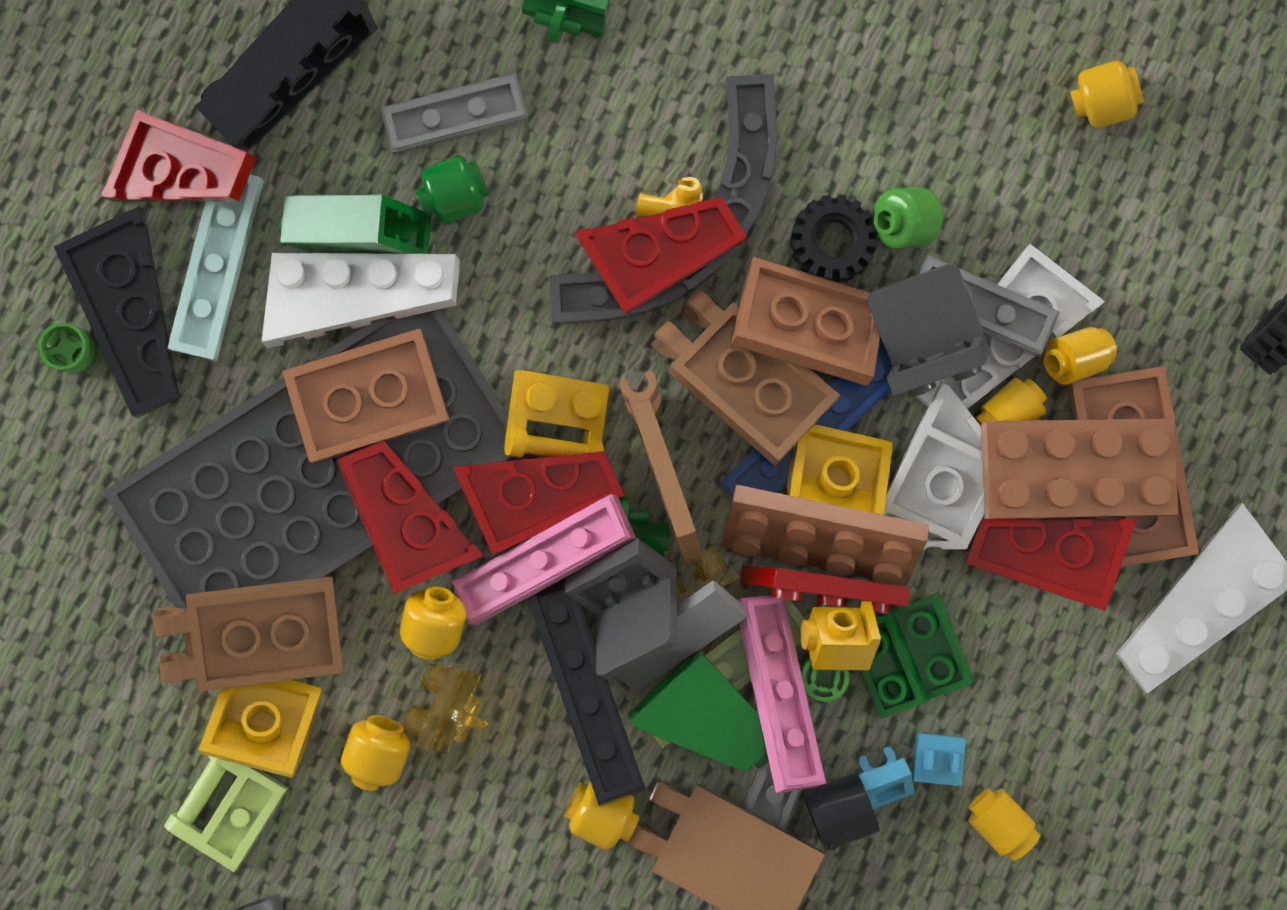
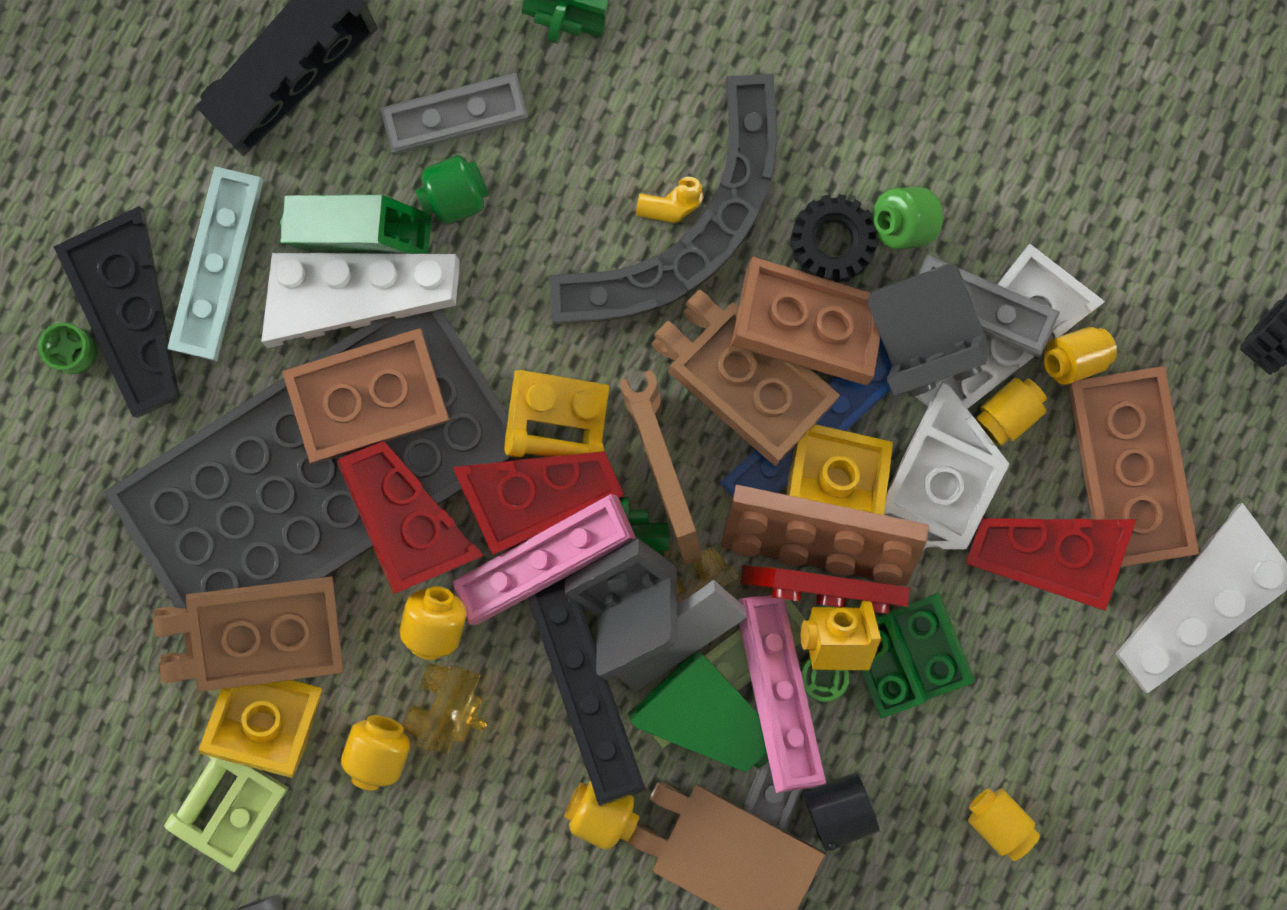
wing [101,110,257,202] -> none
red wing [574,197,747,315] -> none
medium azure tile [859,746,915,809] -> none
medium azure tile [912,732,966,787] -> none
nougat plate [981,419,1178,519] -> none
yellow head [1070,60,1144,129] -> none

